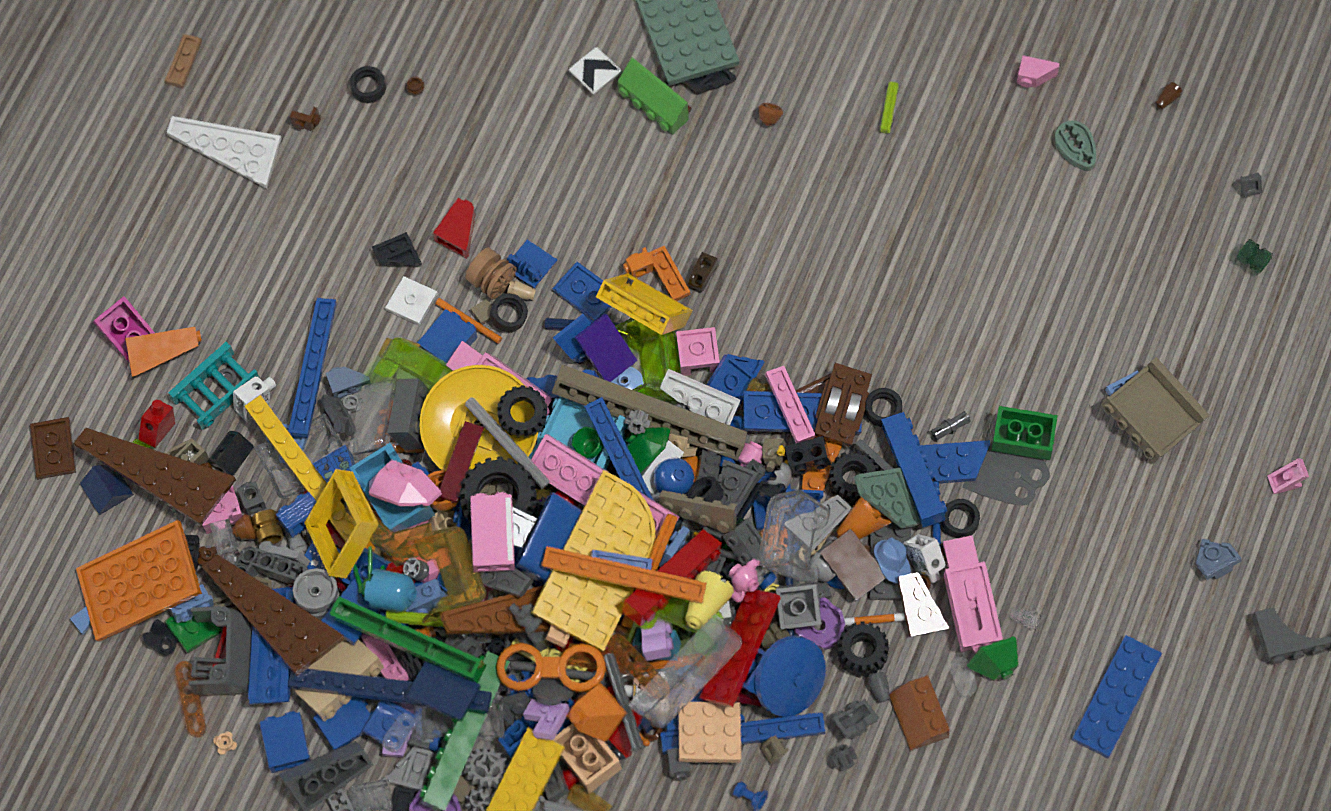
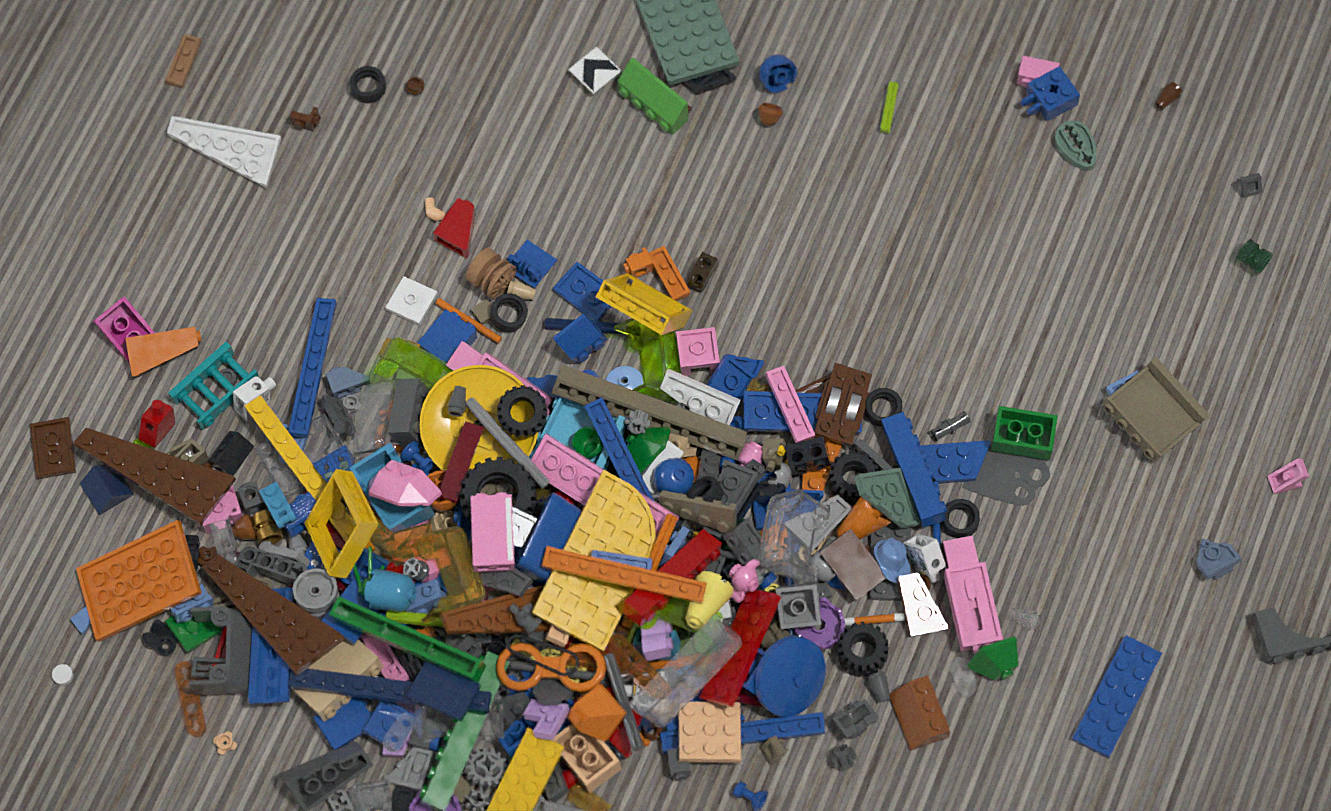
blue brick [260,711,311,773] -> none
black wing [372,232,422,266] -> none
dark purple tile [575,314,638,382] -> none
none -> white tile [52,664,73,686]
none -> dark azure plate [259,481,297,529]
none -> blue piece [400,441,434,473]
none -> light nougat arm [425,198,446,221]
none -> dark grey cone [446,386,466,417]
none -> black piece [507,634,579,676]
none -> blue cylinder [759,54,797,93]
none -> blue hinge [1020,66,1080,121]

